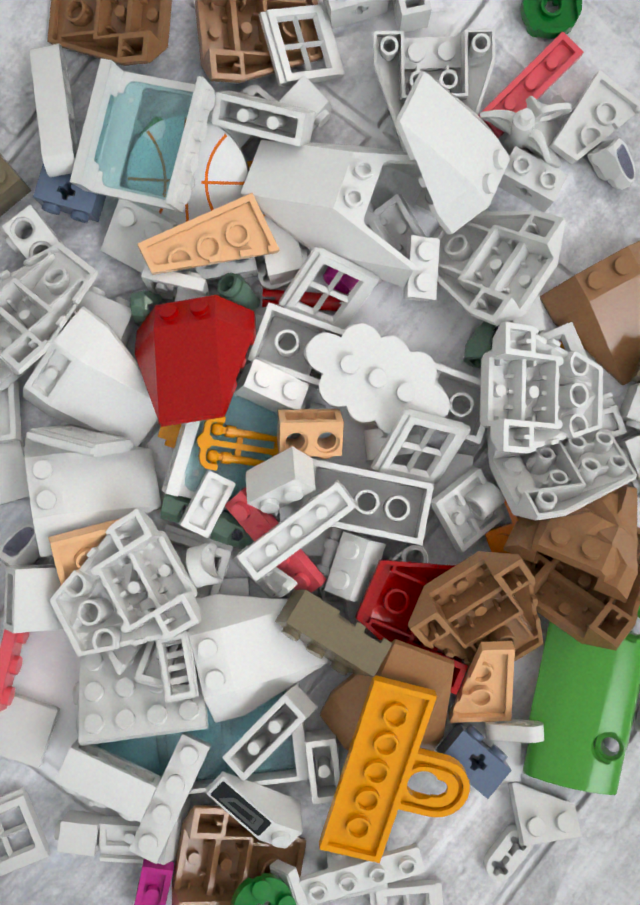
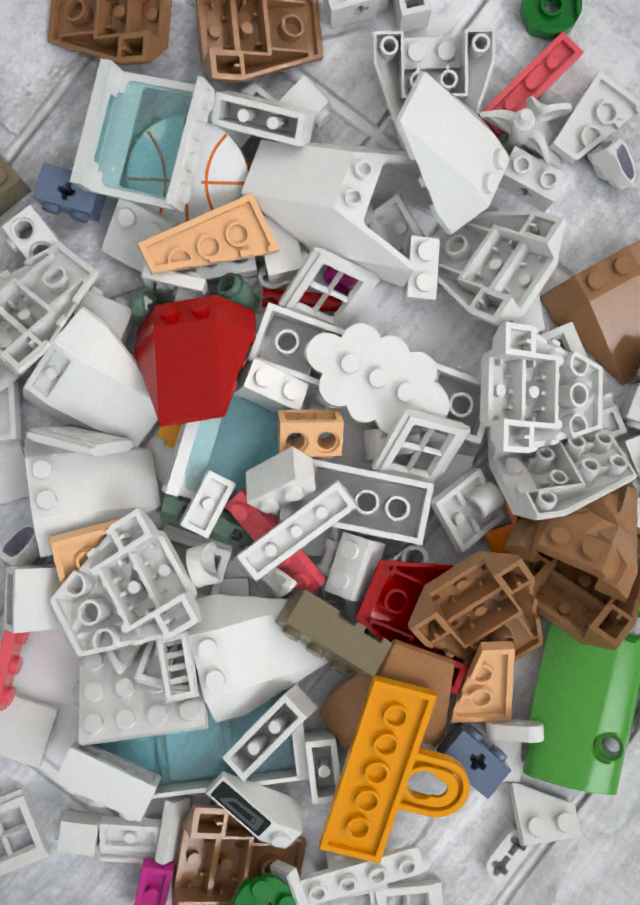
white beam [29,43,78,178] -> none
white plate [128,732,212,864] -> none
light orange piece [196,417,279,471] -> none
white piece [259,4,345,87] -> none
sand green rock [463,321,499,369] -> none

